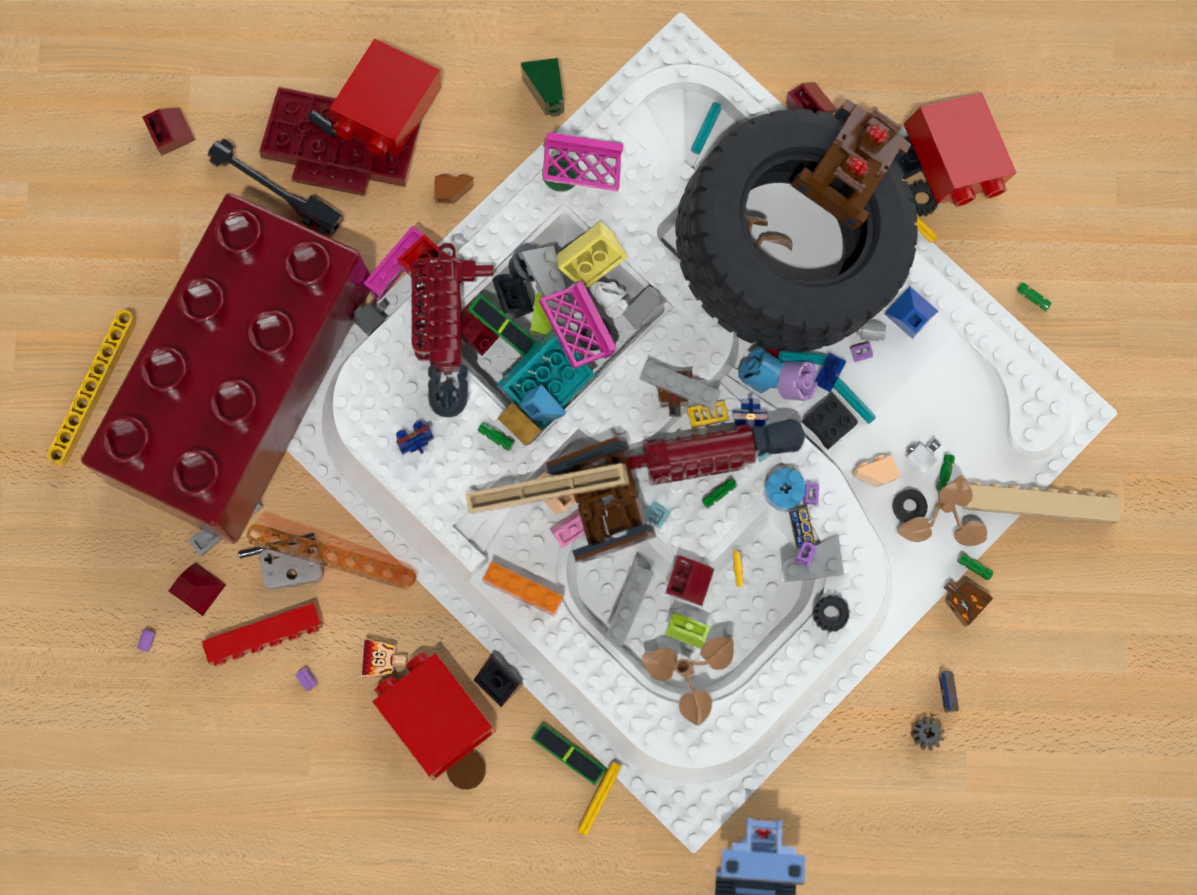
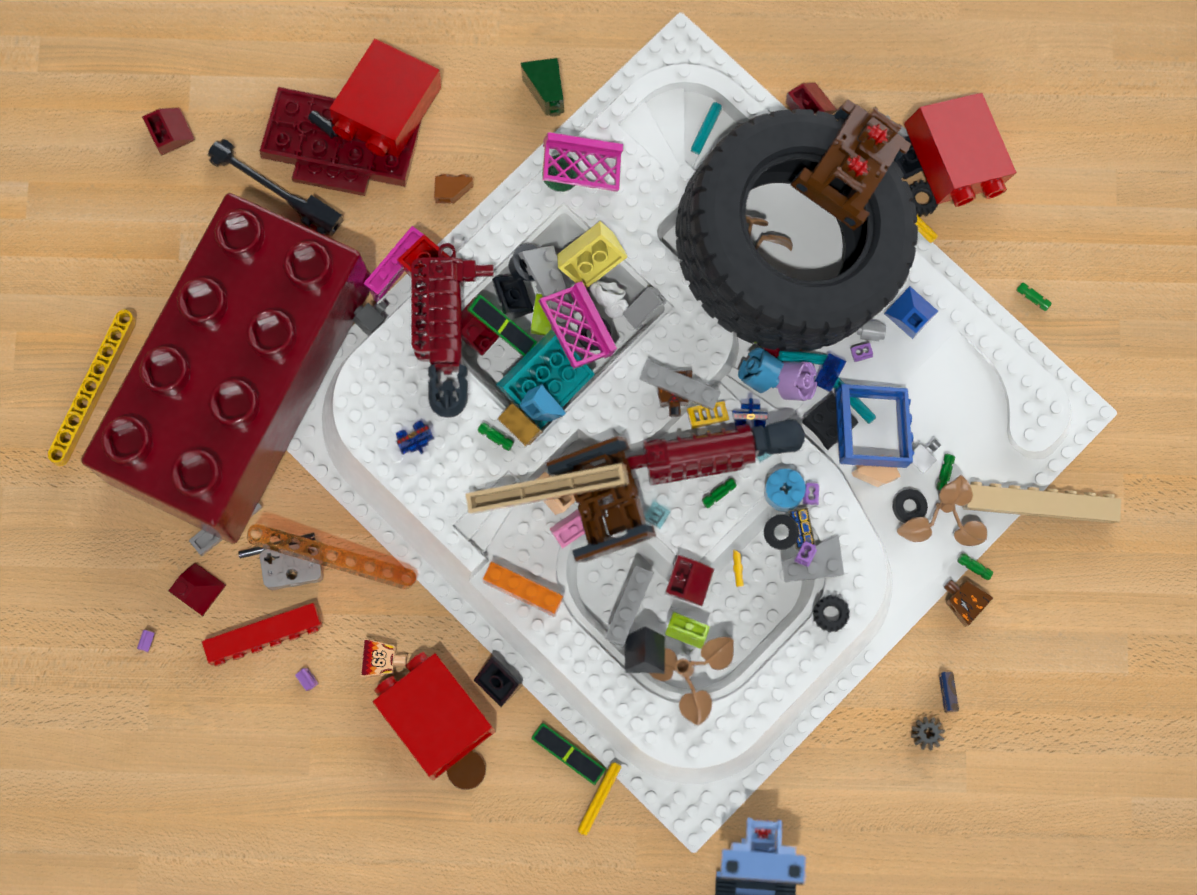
none -> black slope [625,626,665,674]
none -> black tyre [764,514,799,550]
none -> blue window [835,384,915,468]

